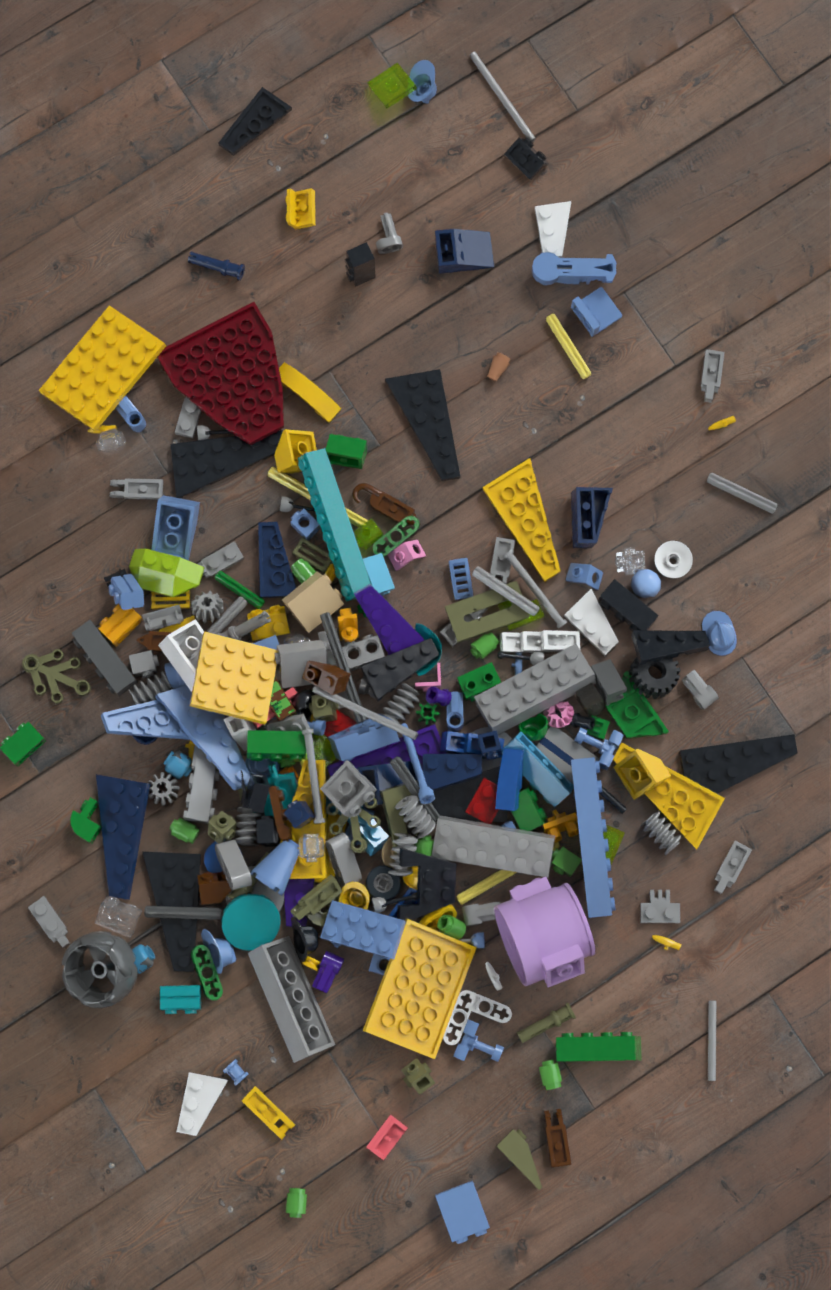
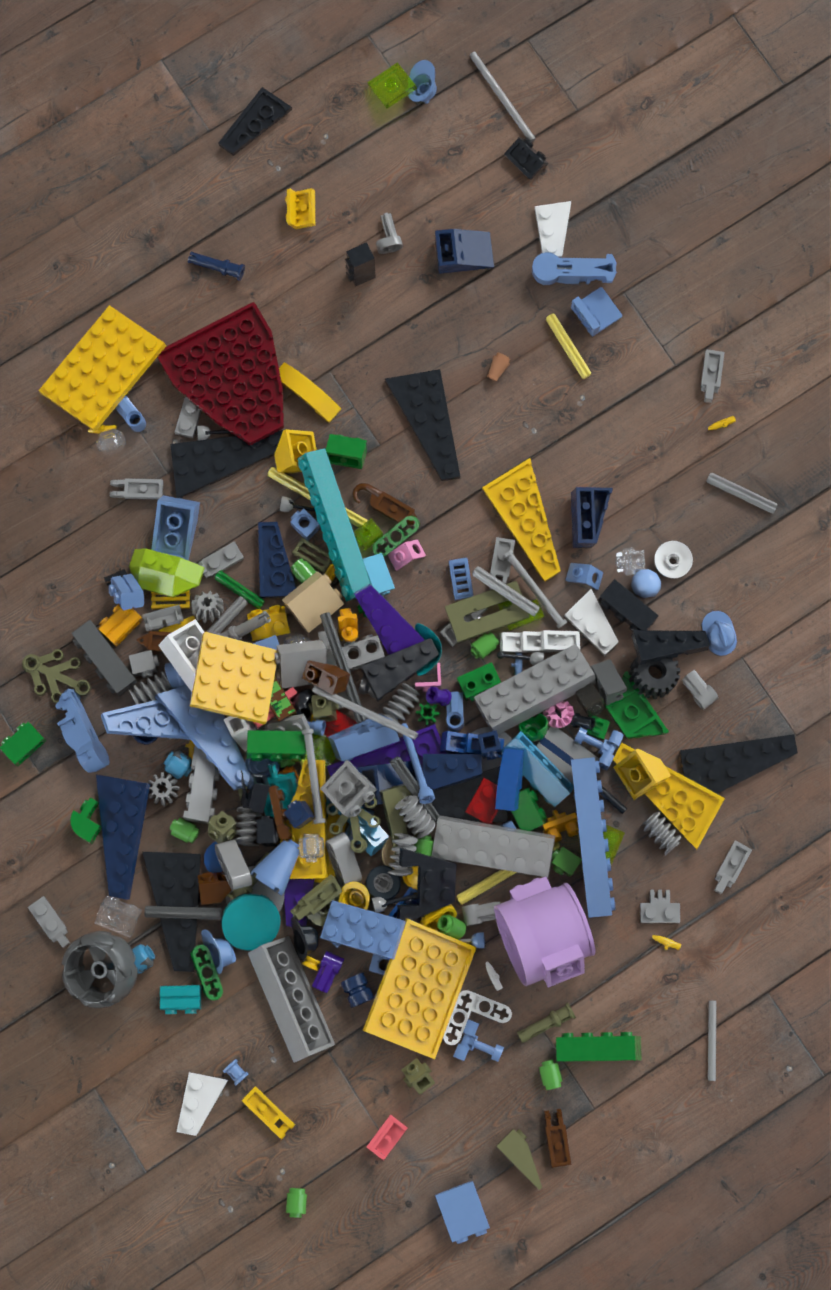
none -> medium blue piece [55,688,110,773]
none -> dark blue wheel [341,973,374,1008]

